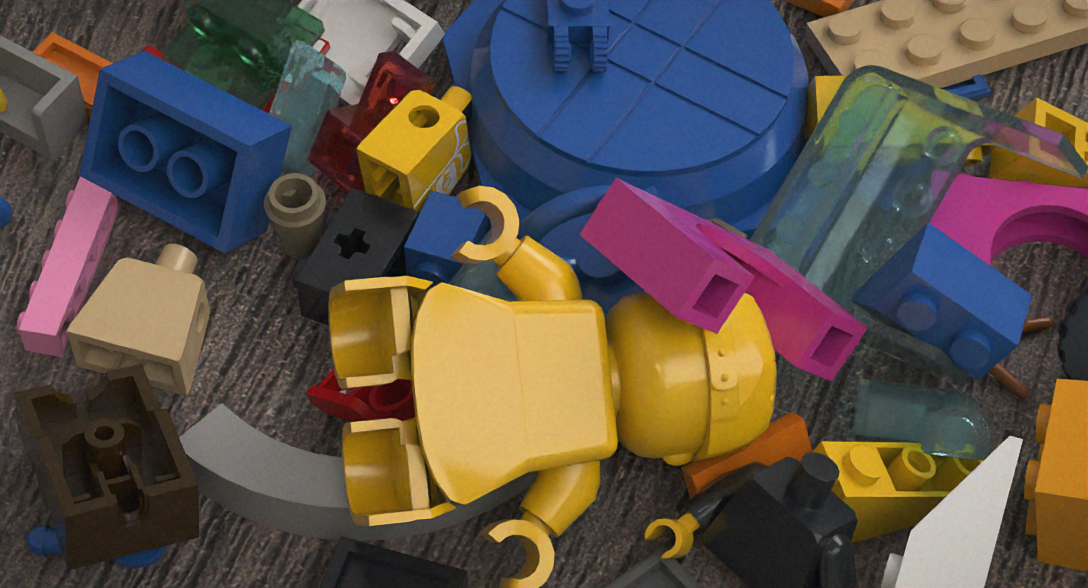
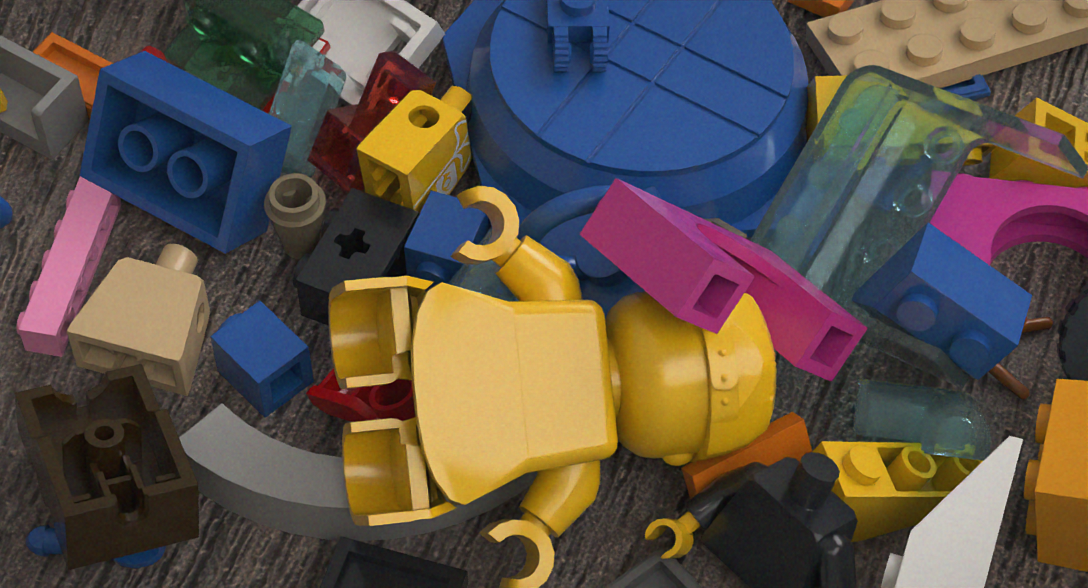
none -> blue brick [210,301,314,418]

